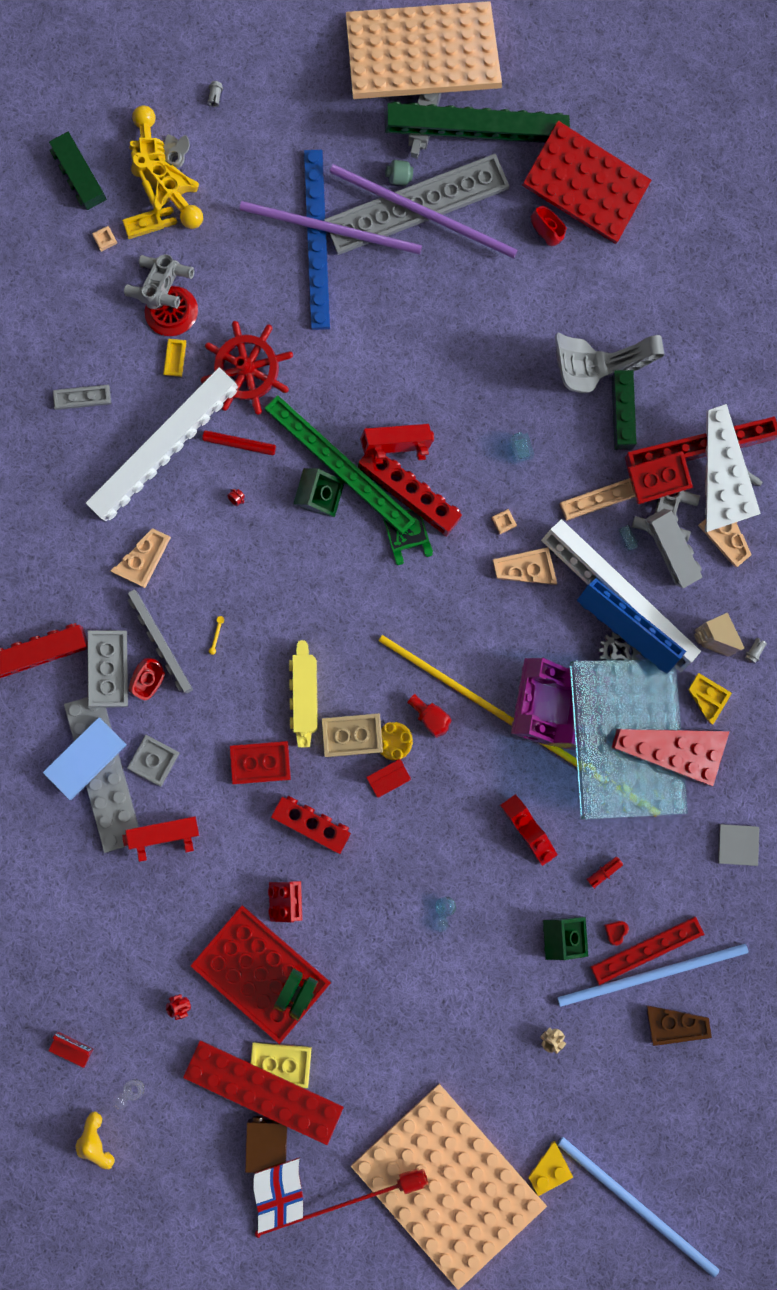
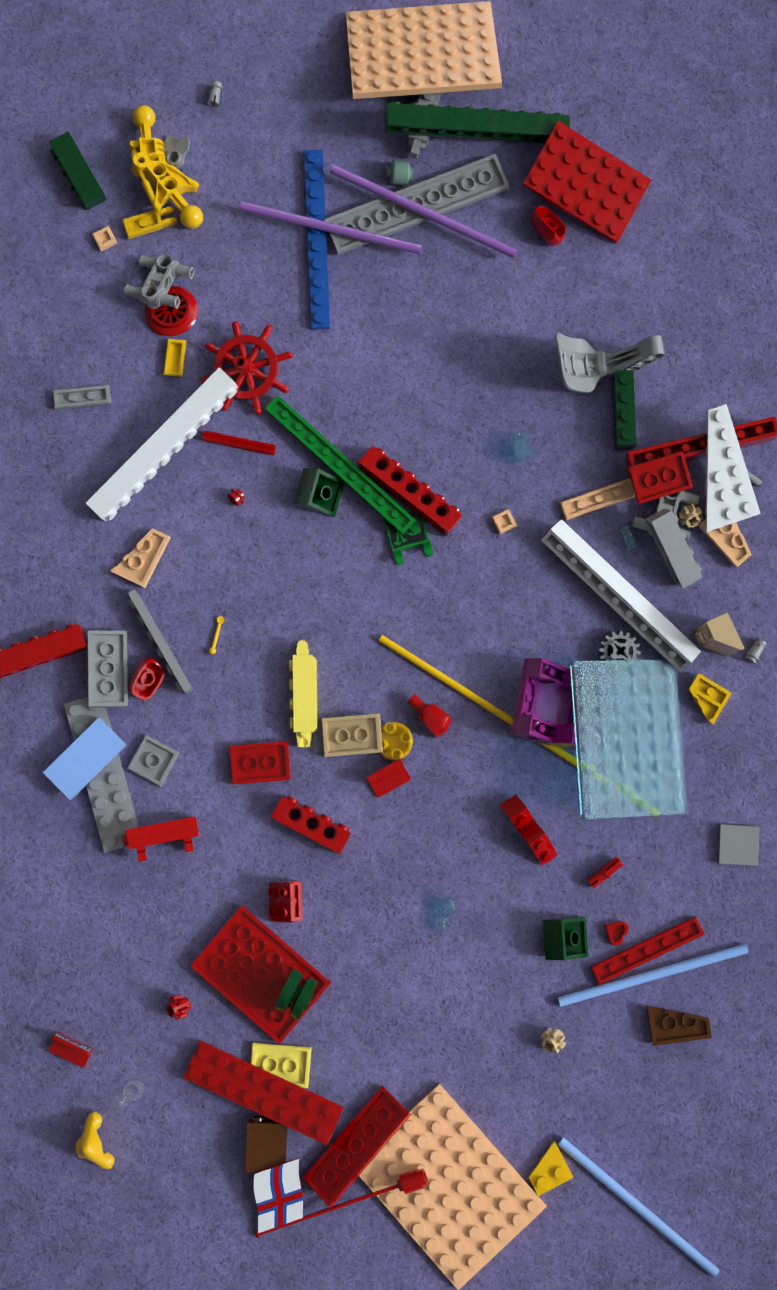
red brick [360,424,434,464] -> none
light nougat wing [493,547,557,585] -> none
blue brick [577,578,687,674] -> none
wing [611,729,730,786] -> none
none -> red plate [303,1086,412,1208]
none -> tan gear [678,504,703,528]

